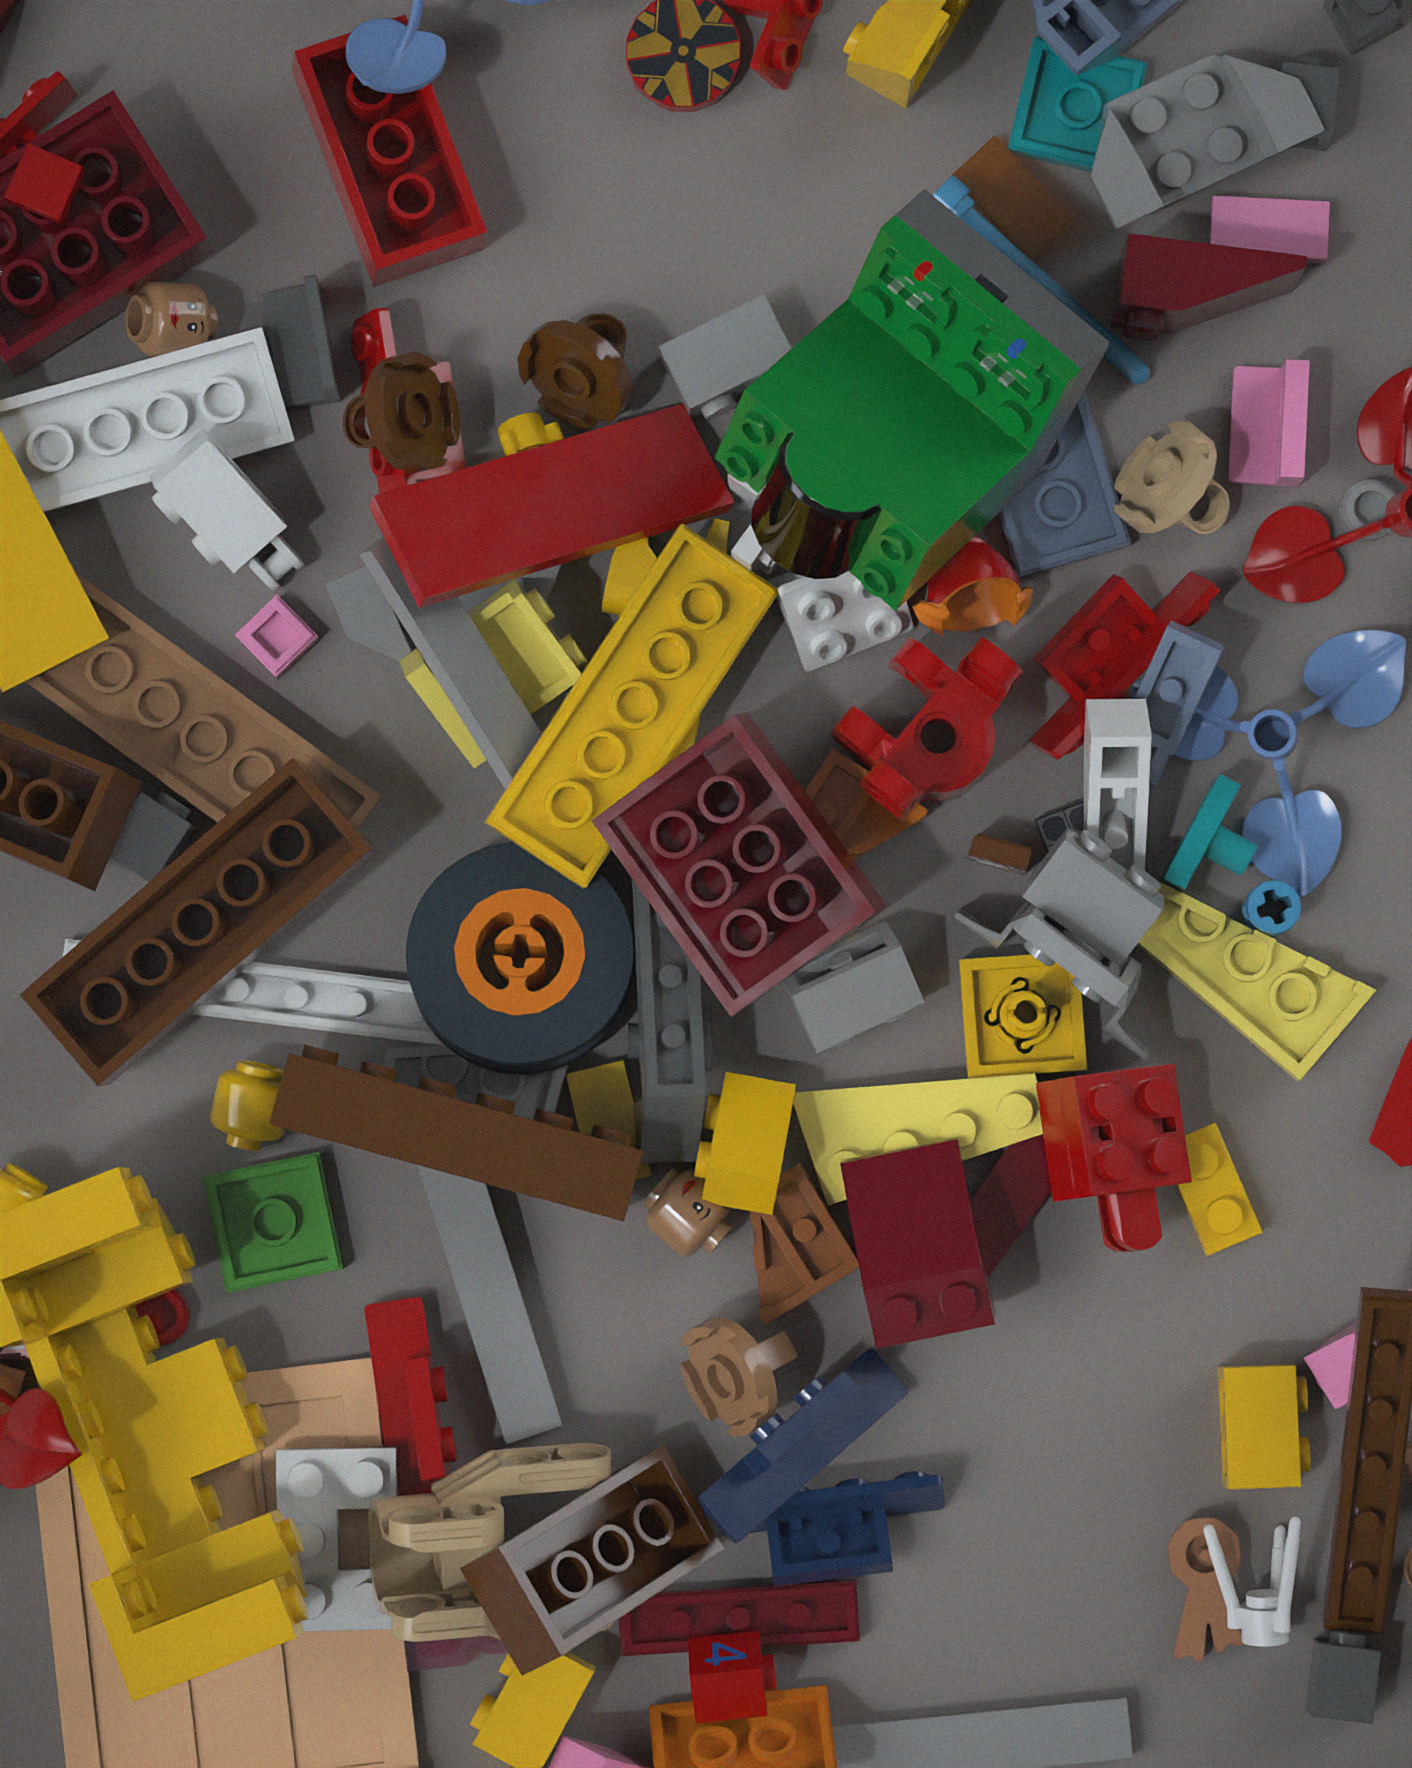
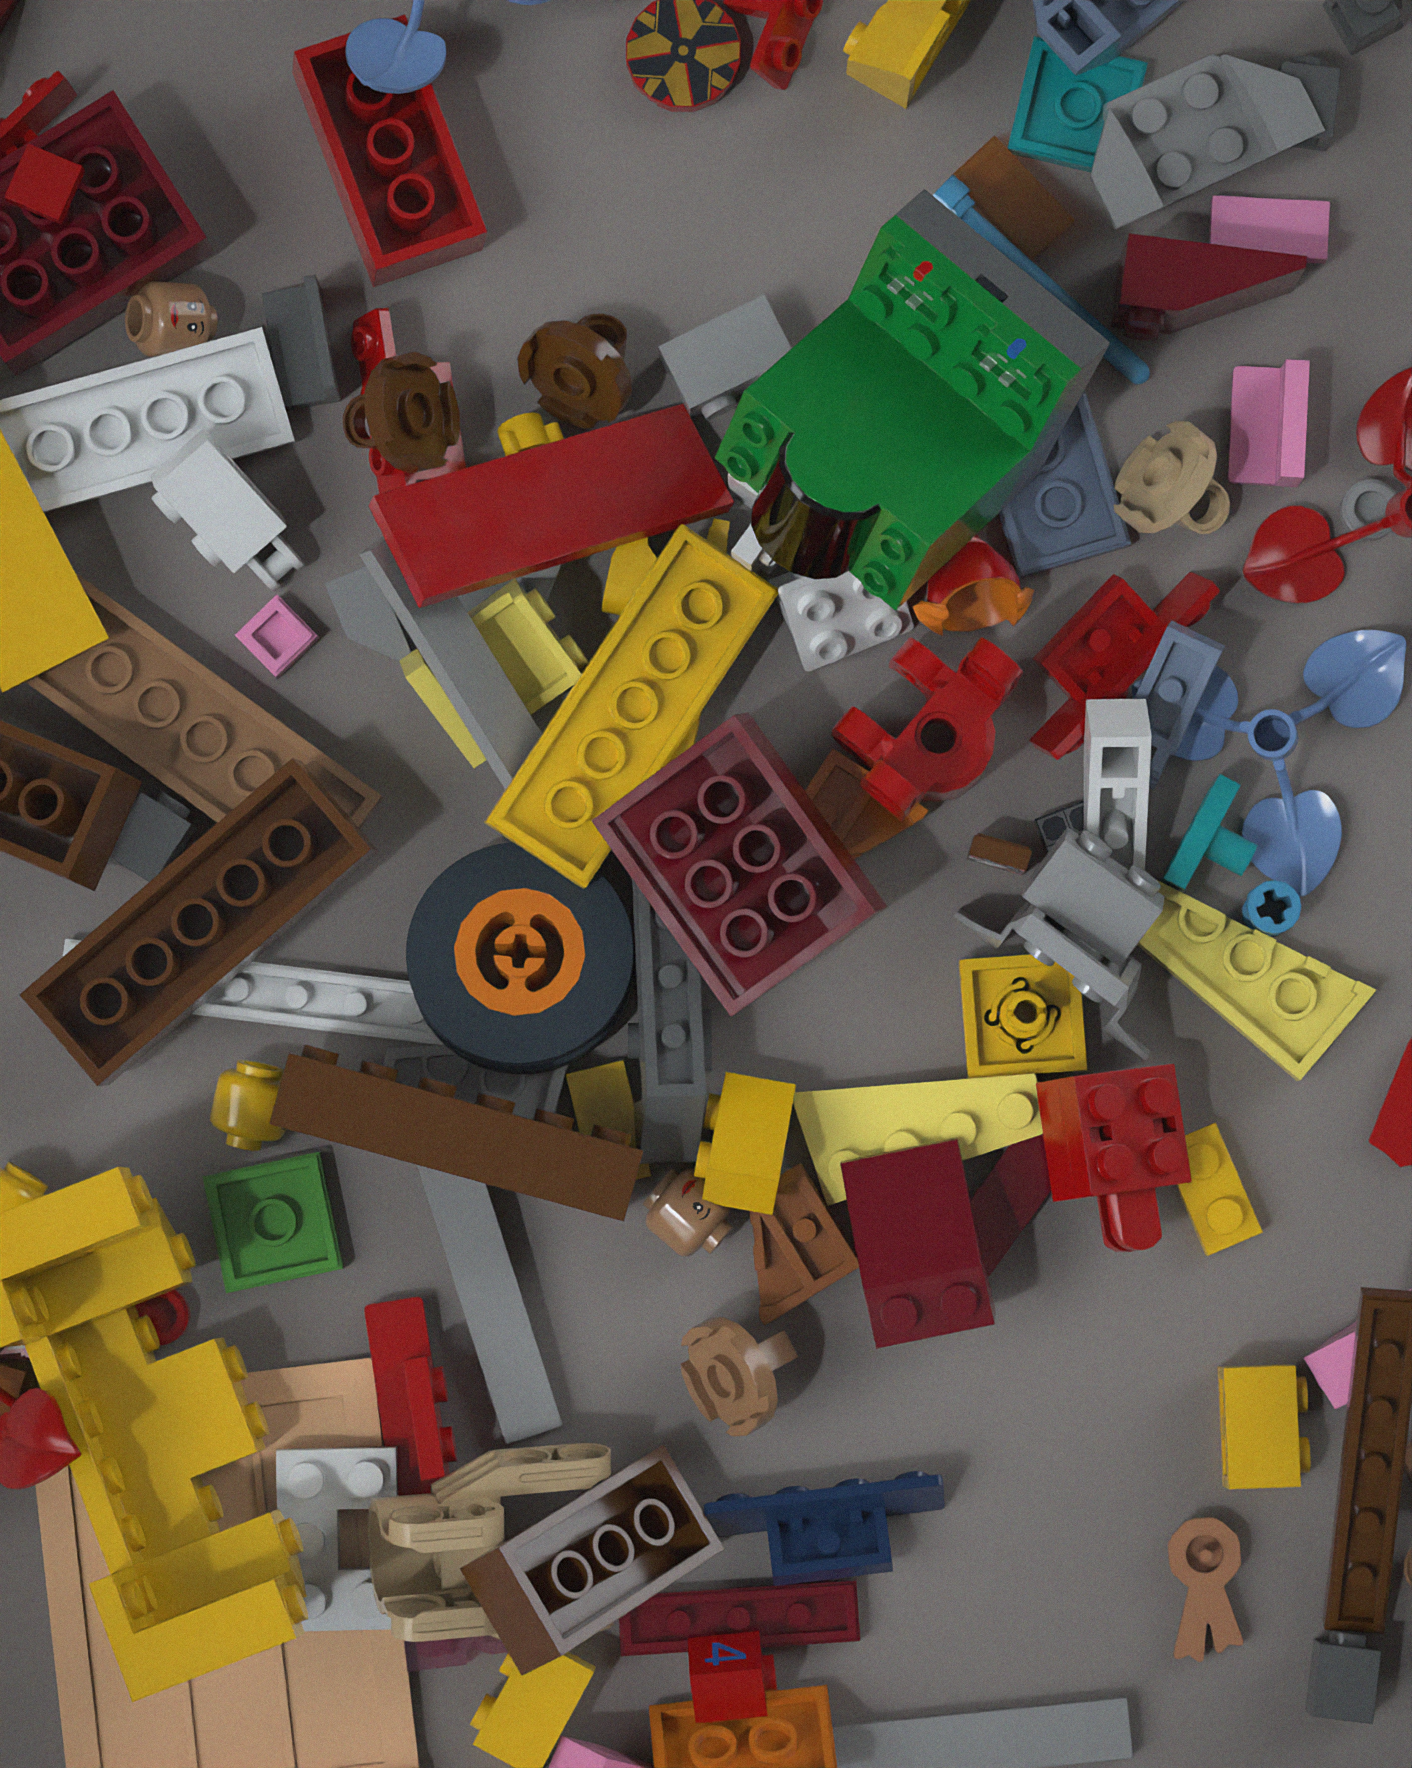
dark blue bracket [698,1349,908,1543] -> none
light grey brick [783,921,925,1053] -> none
white plant [1203,1516,1301,1647] -> none

